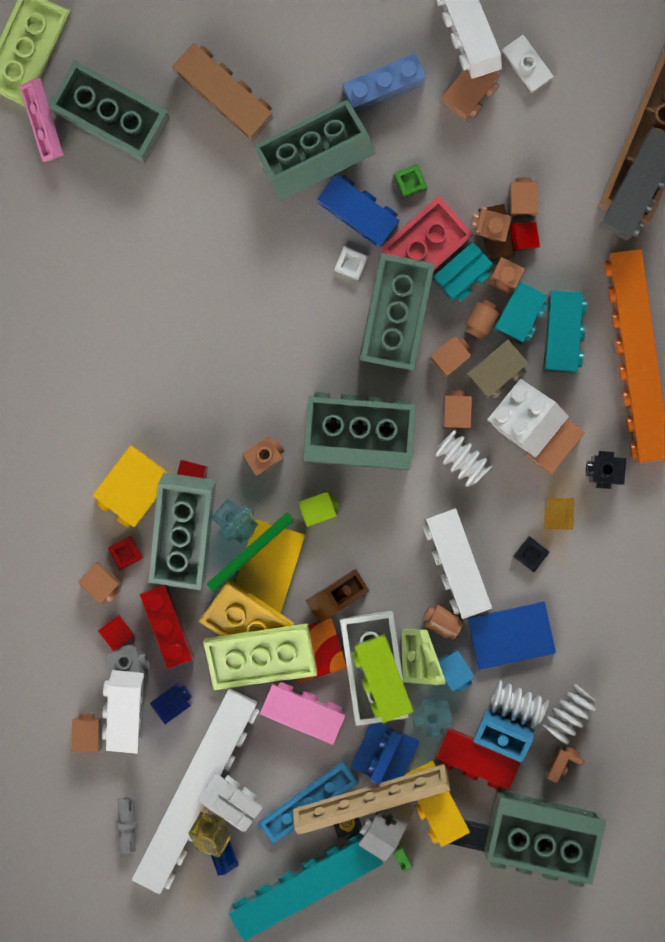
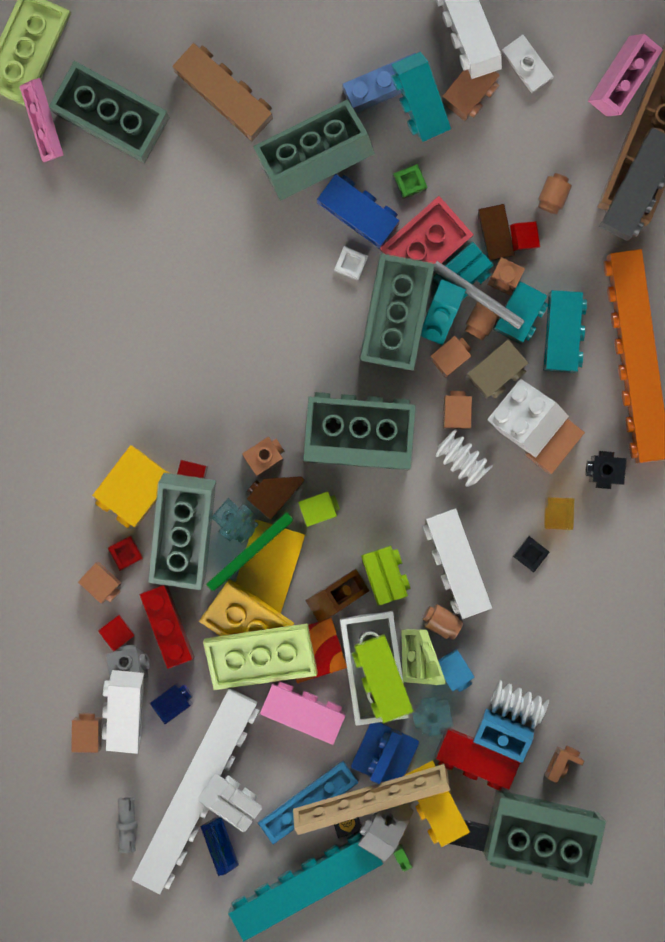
clear yellow panel [188,812,231,858] -> none
blue tile [467,601,556,670] -> none
nougat bracket [471,207,512,243] -> none
nougat brick [509,177,538,217] -> none
white piece [543,684,597,744] -> none
none -> reddish brown slope [247,476,305,520]
none -> lime brick [361,545,411,606]
none -> teal brick [391,51,451,142]
none -> teal brick [421,279,466,345]
none -> light grey bar [433,261,524,329]
none -> nougat brick [538,173,572,214]
none -> bright pink brick [588,34,663,116]

